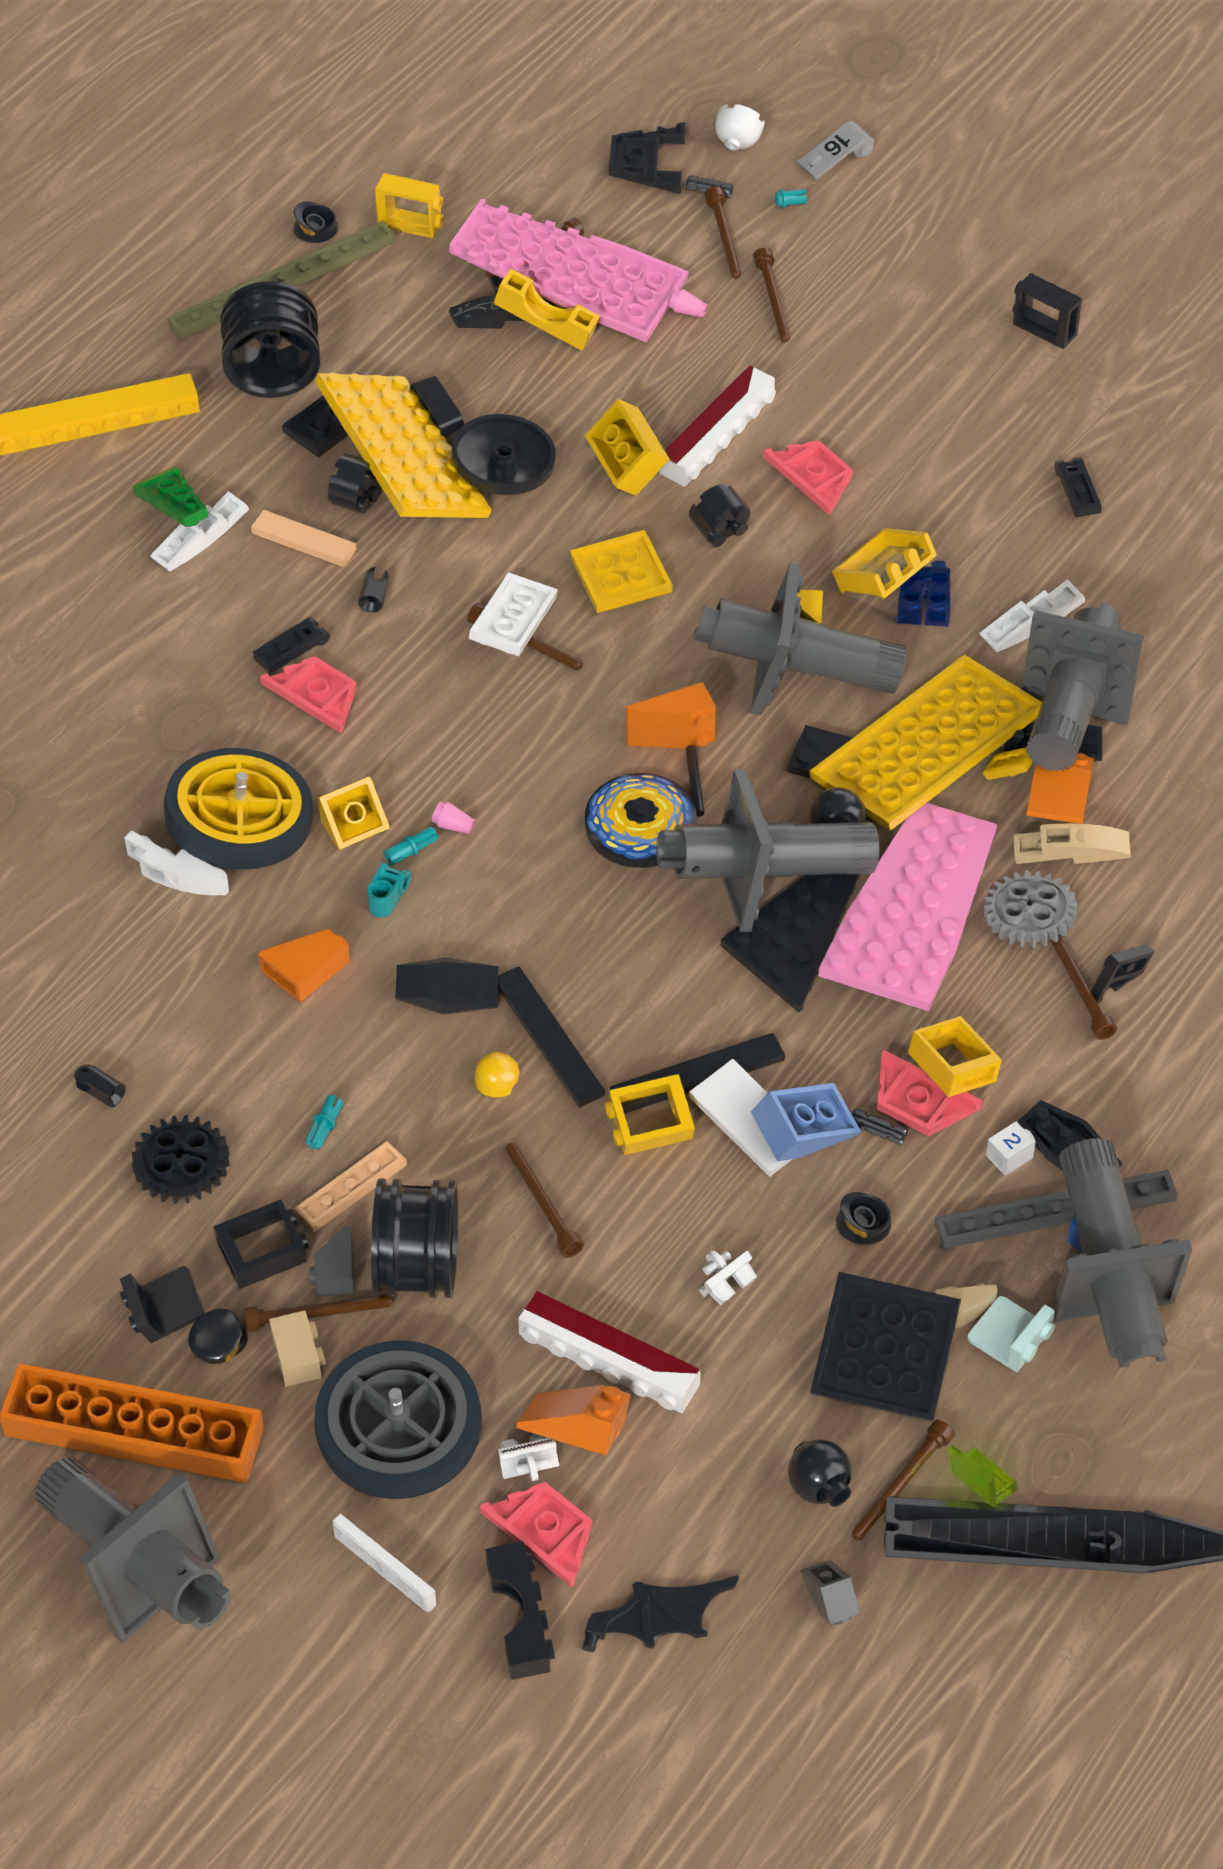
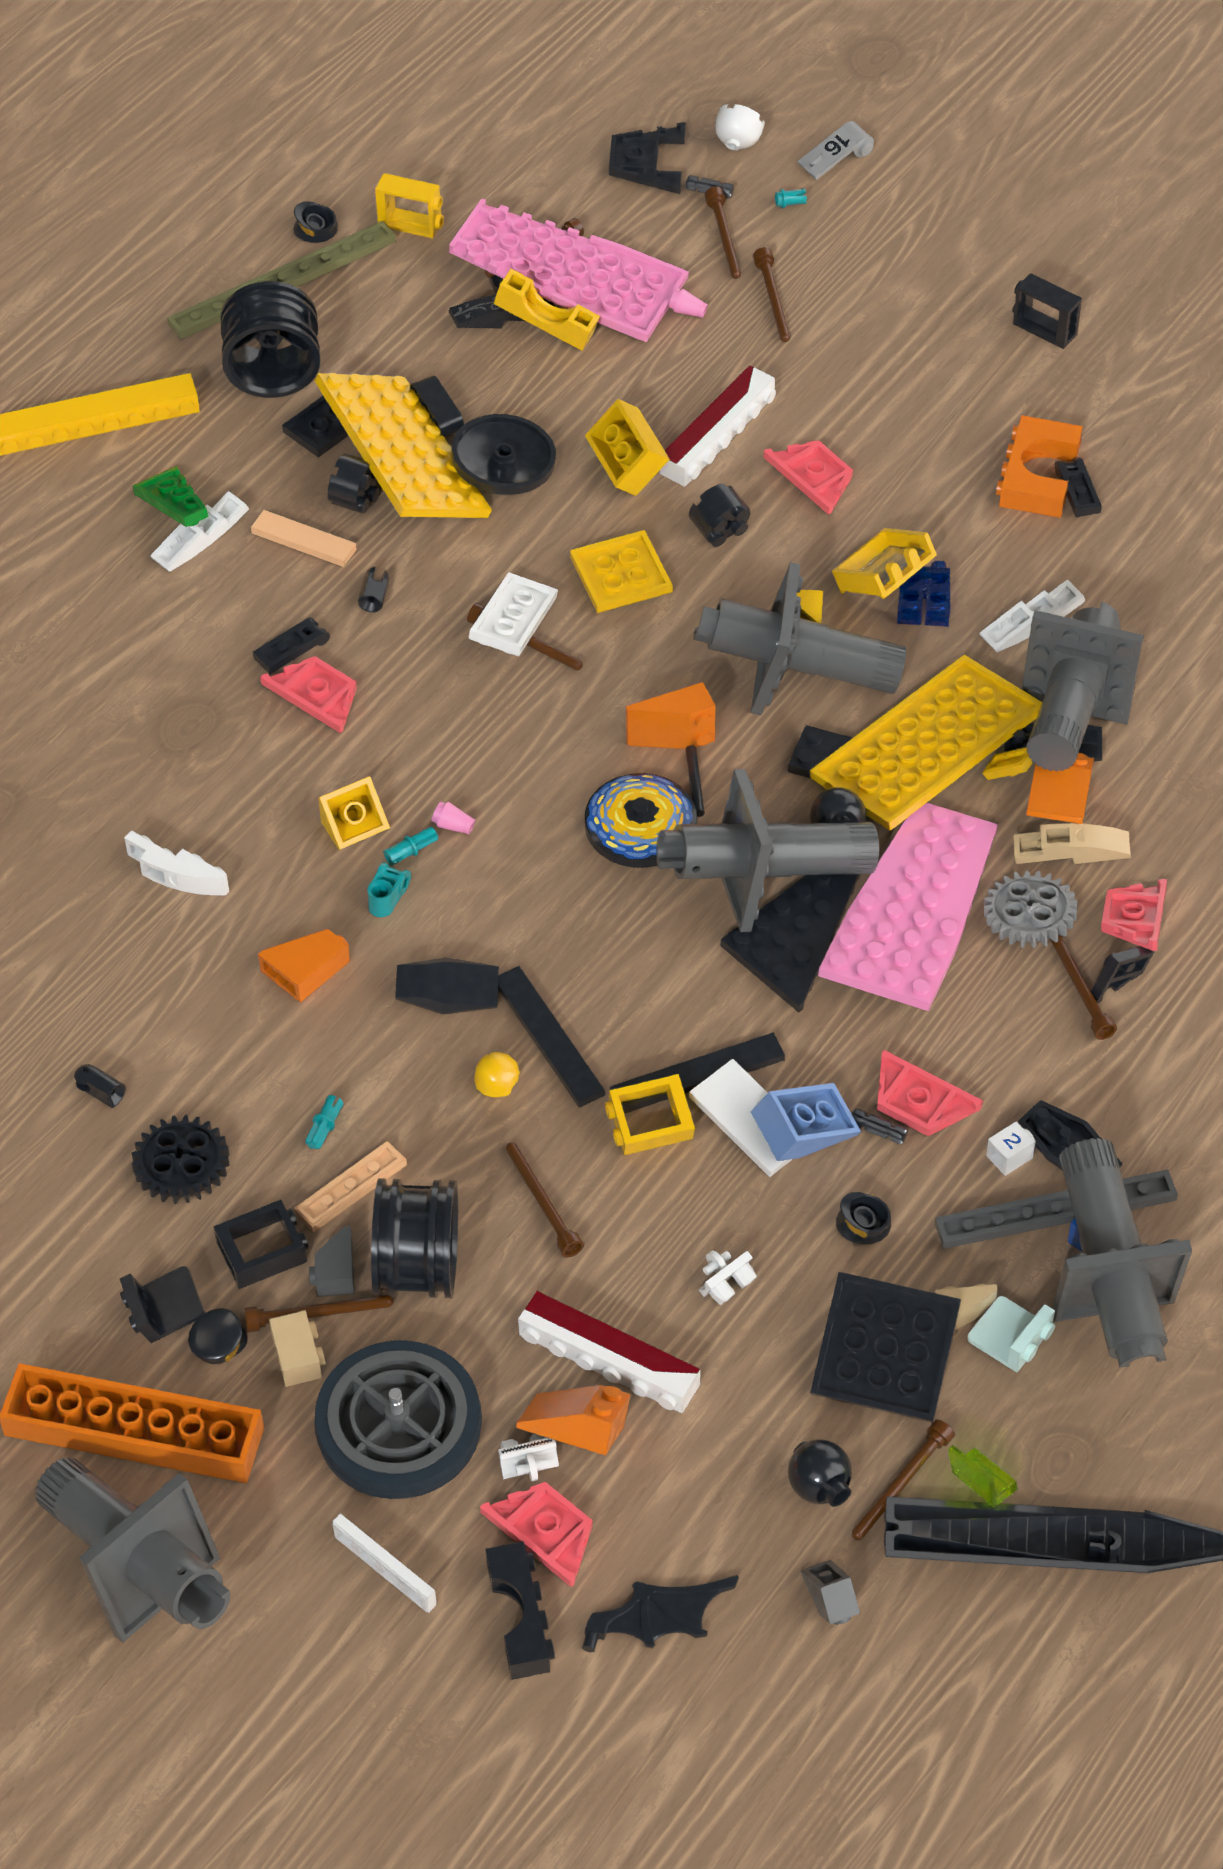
wheel [164,748,313,869] -> none
yellow window [908,1016,1002,1097] -> none
none -> orange arch [996,415,1083,518]
none -> coral wing [1101,879,1167,951]

